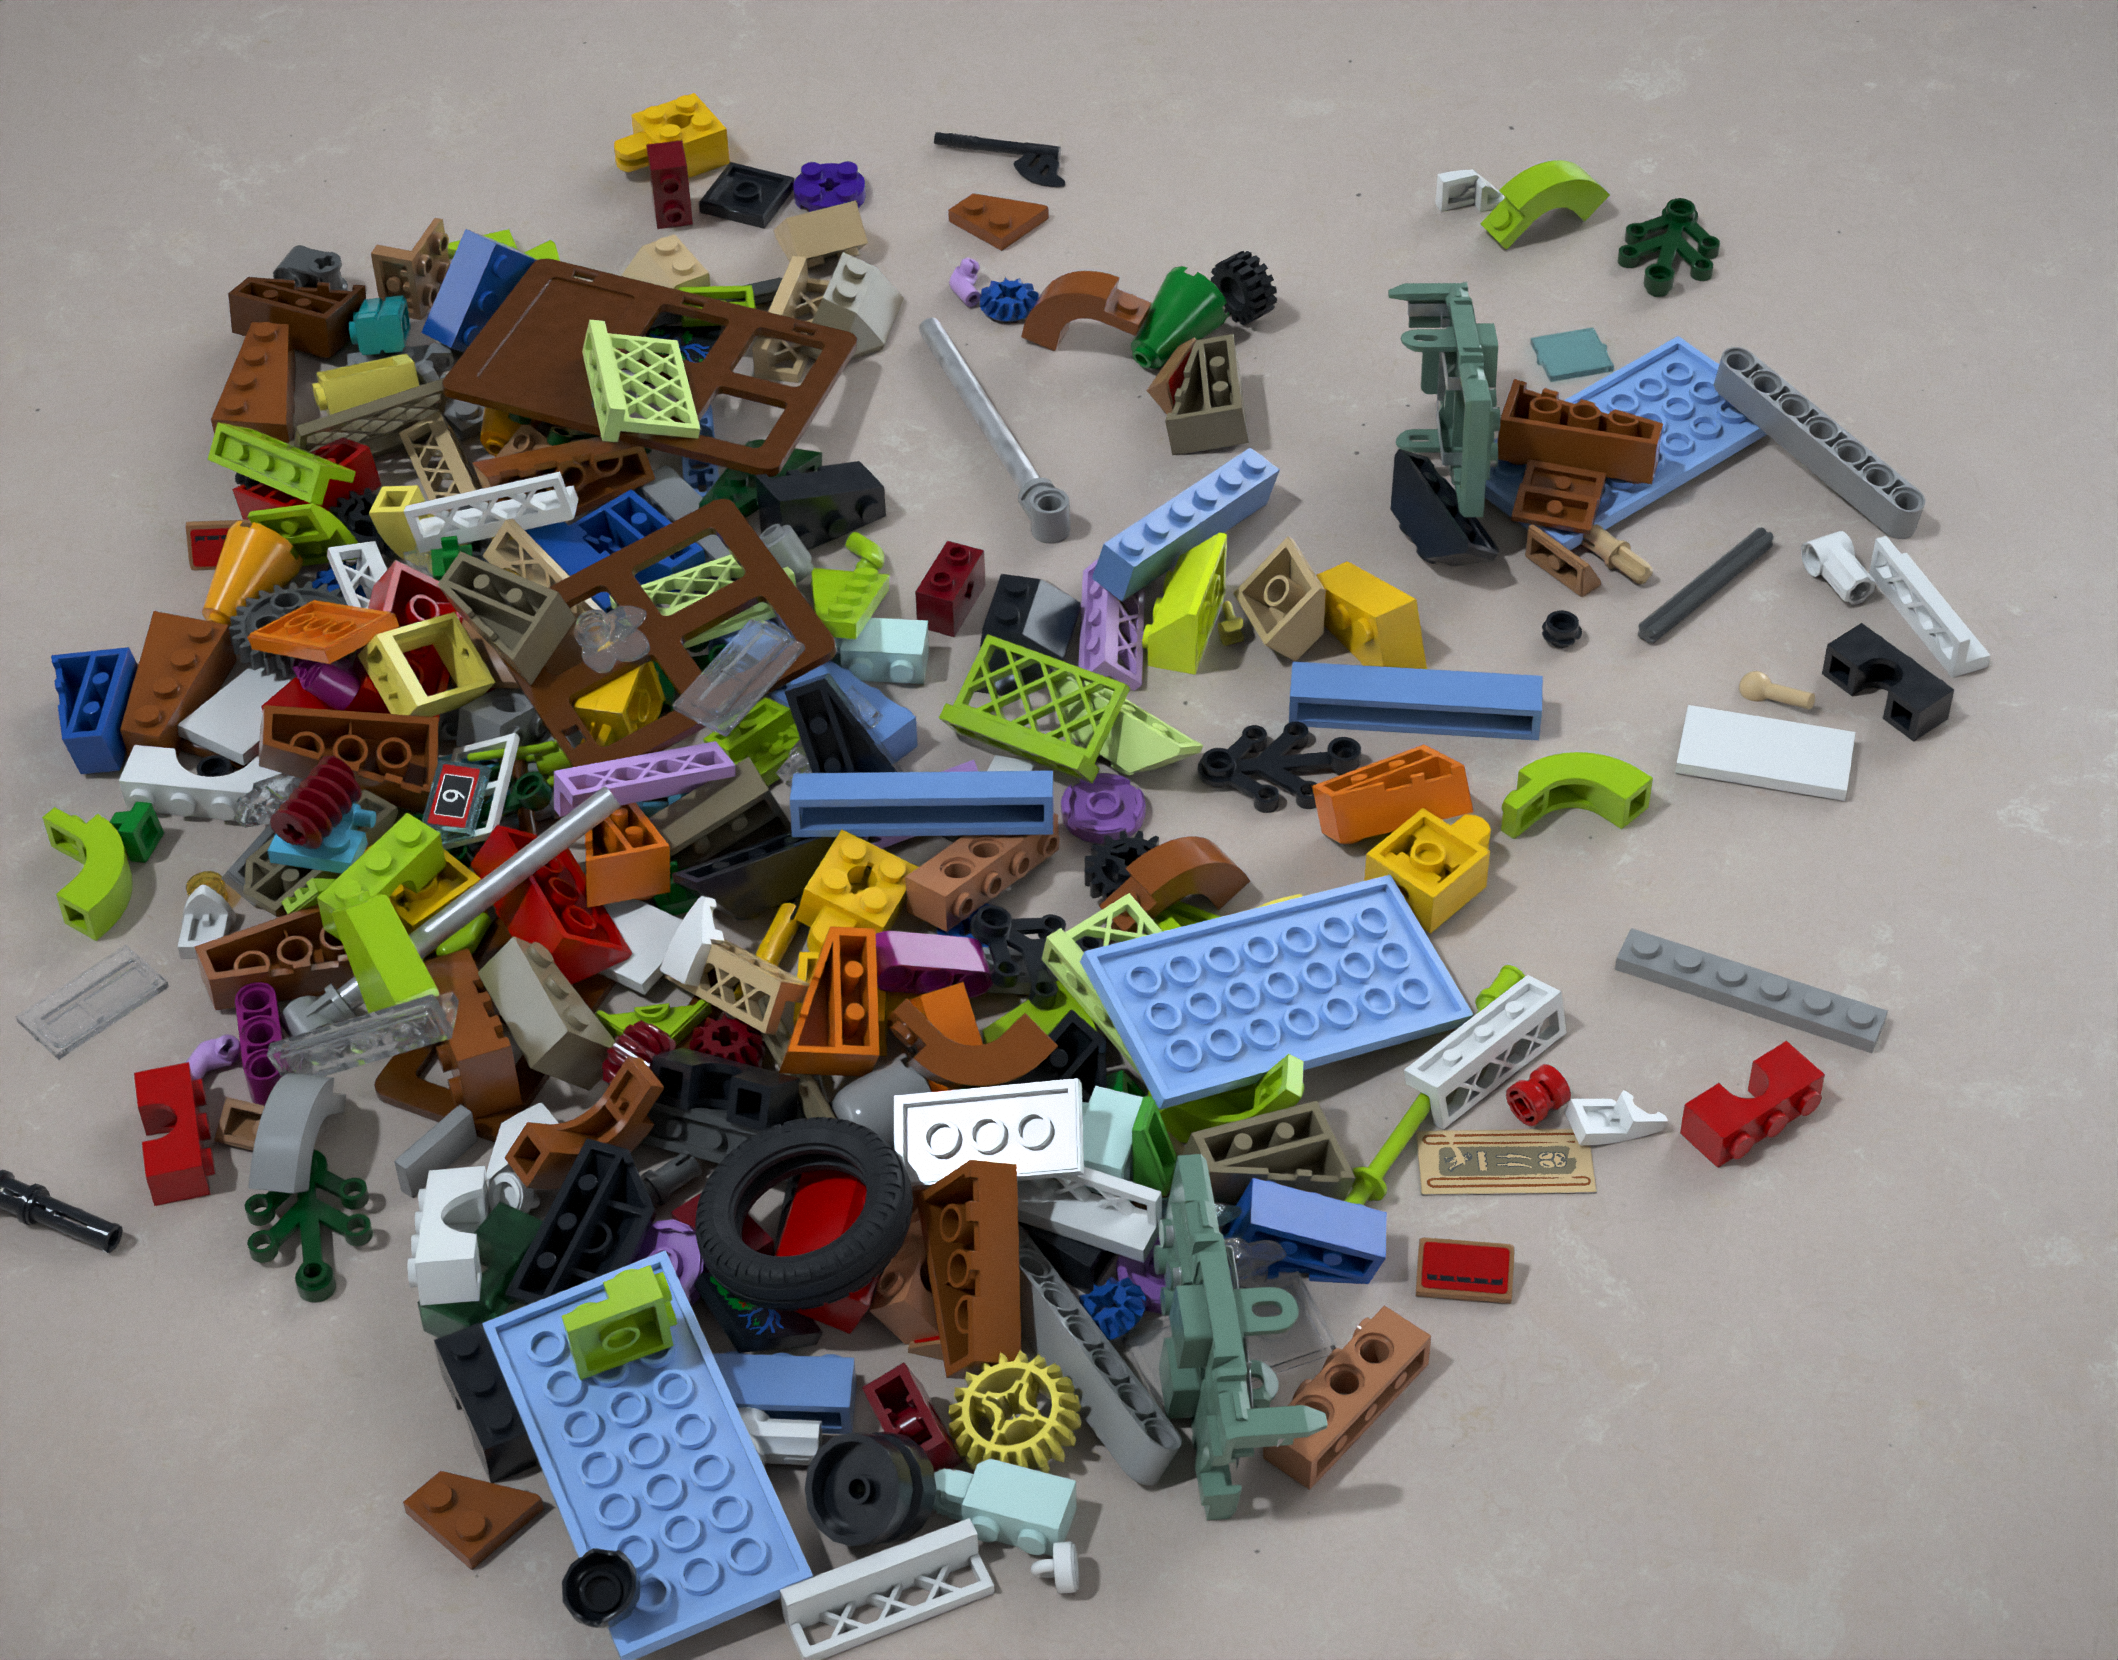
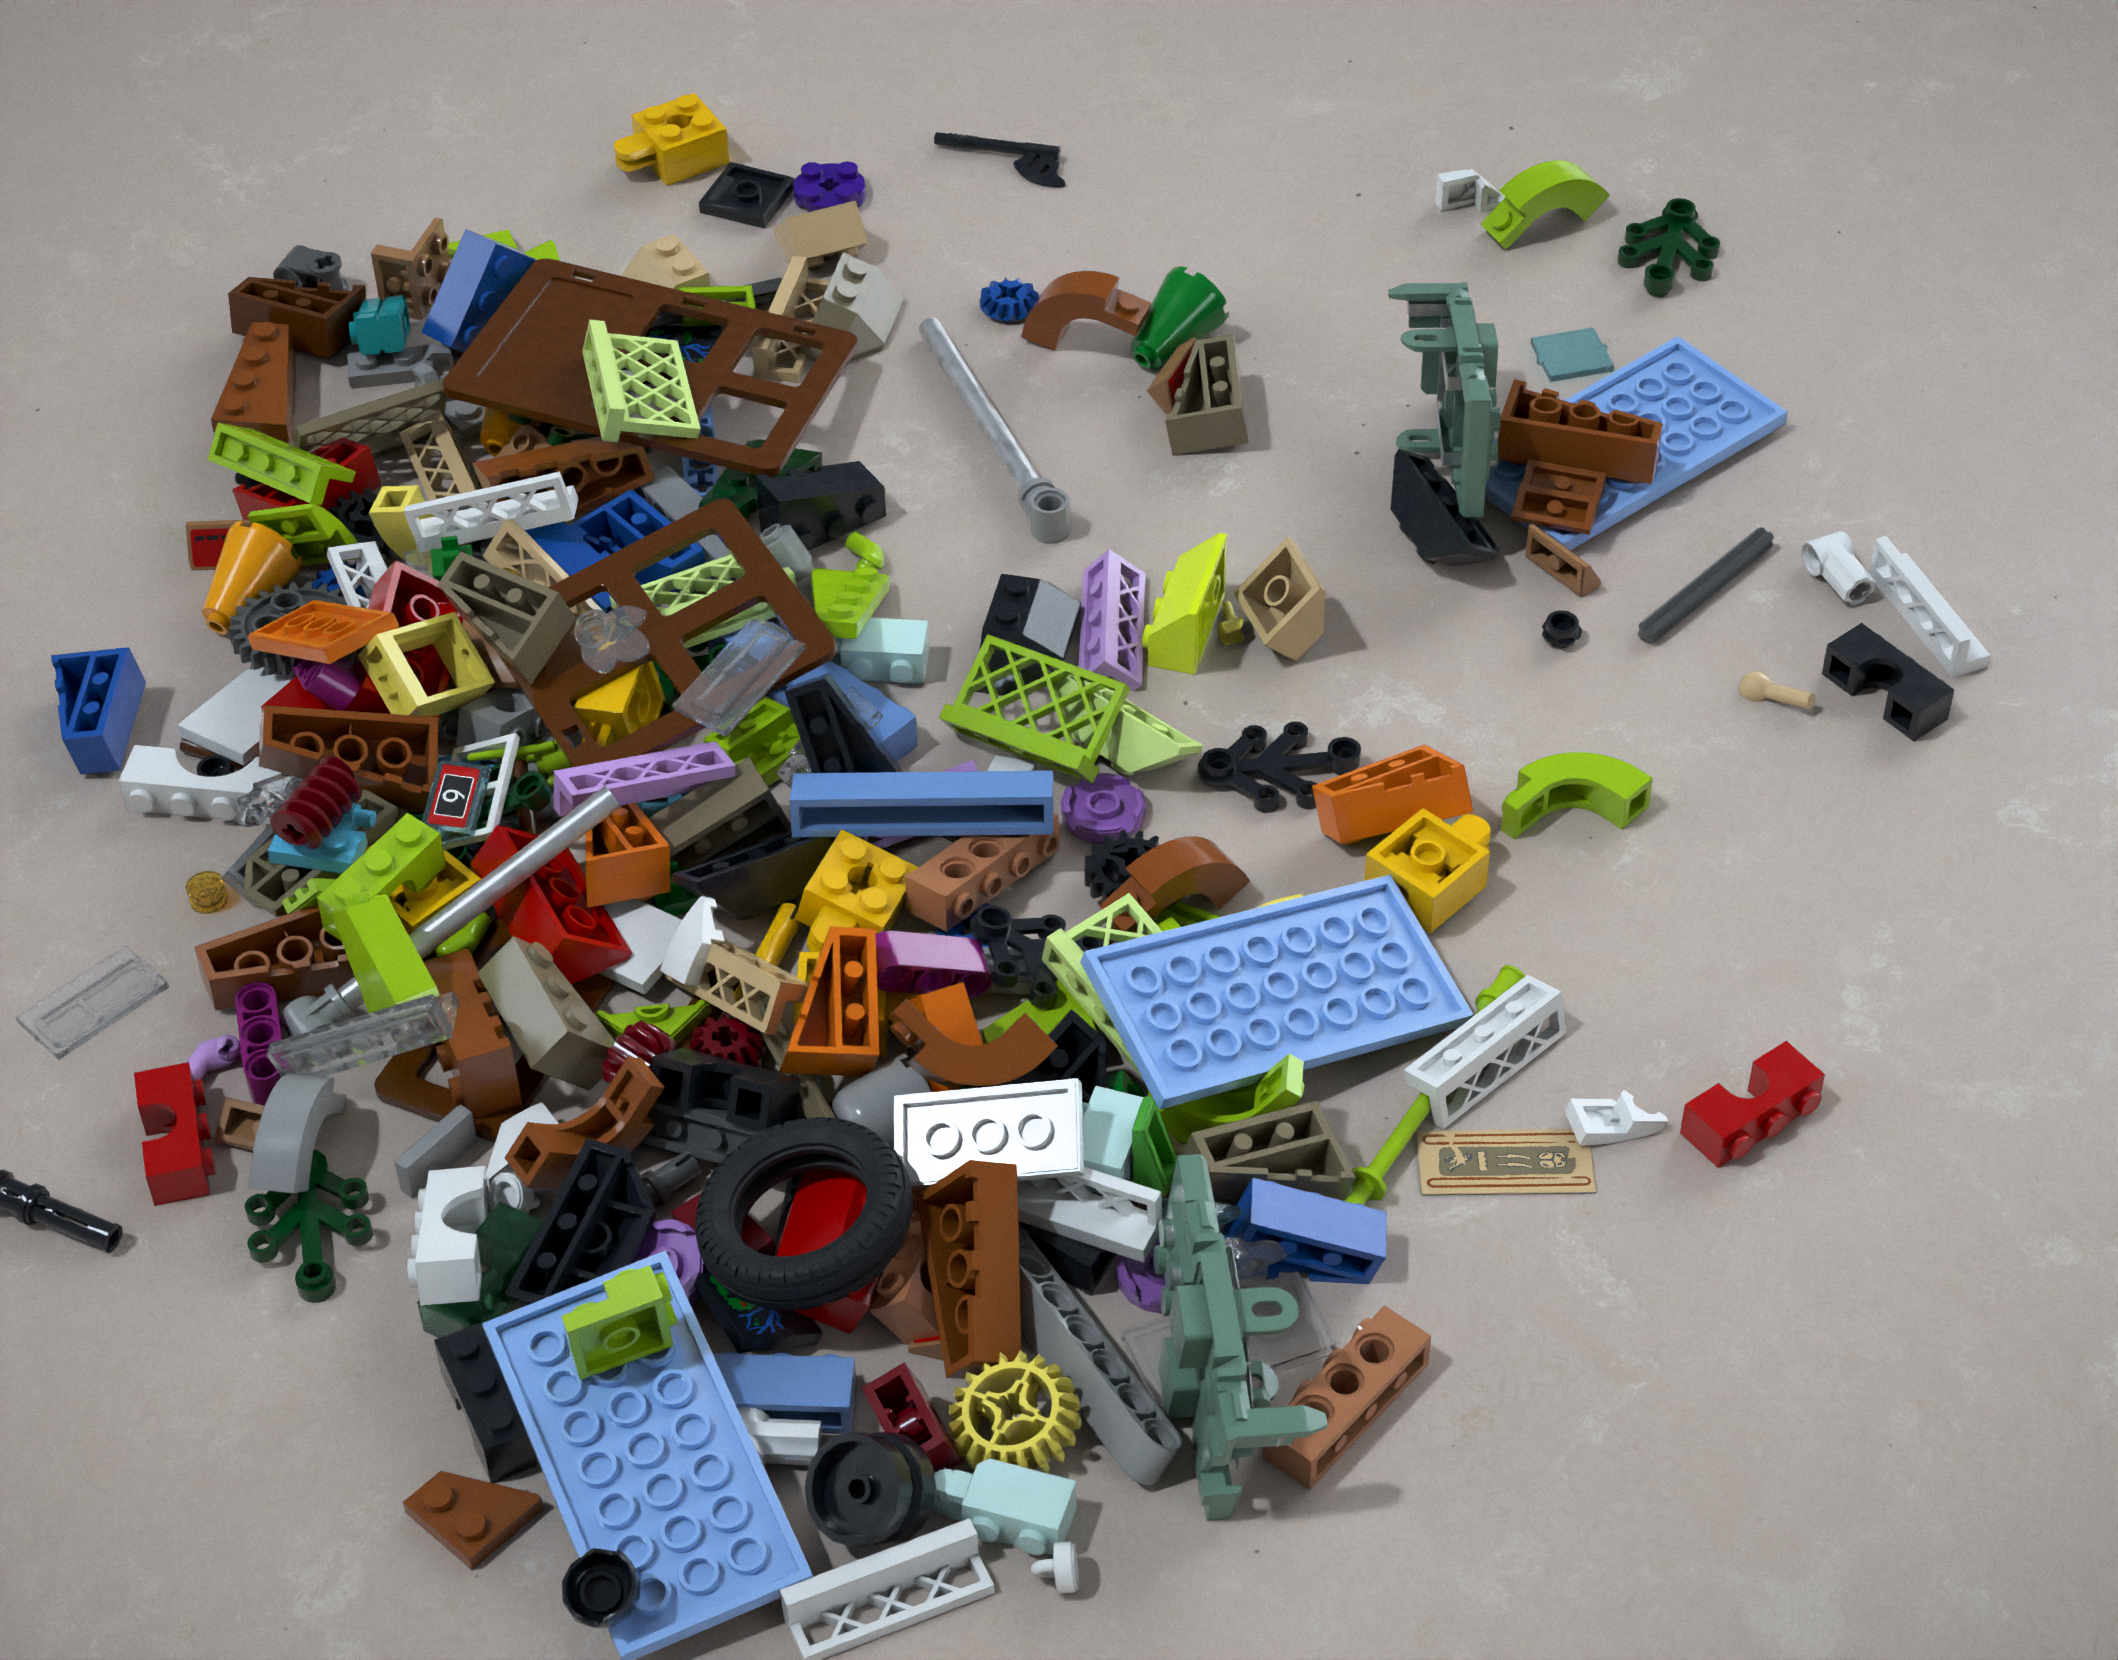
lime arch [42,807,133,941] -> none
green tile [109,801,164,863] -> none
dark orange wedge [120,611,237,758] -> none
white tile [178,885,236,959] -> none
light yellow window [312,354,420,415] -> none
dark red brick [646,140,693,229] -> none
dark red brick [915,541,986,637] -> none
dark orange wing [948,193,1049,251] -> none
lavender arm [949,258,981,307] -> none
blue gear [1079,1276,1146,1341] -> none
medium blue brick [1092,448,1280,601] -> none
black tyre [1211,251,1277,325] -> none
medium blue brick [1289,662,1543,741] -> none
yellow wedge [1316,561,1427,669] -> none
red slope [1416,1237,1515,1304] -> none
red wheel [1506,1064,1571,1126] -> none
tan axle [1582,524,1653,584] -> none
light grey plate [1615,928,1888,1053] -> none
white tile [1675,705,1856,801] -> none
light grey beam [1714,347,1925,539] -> none

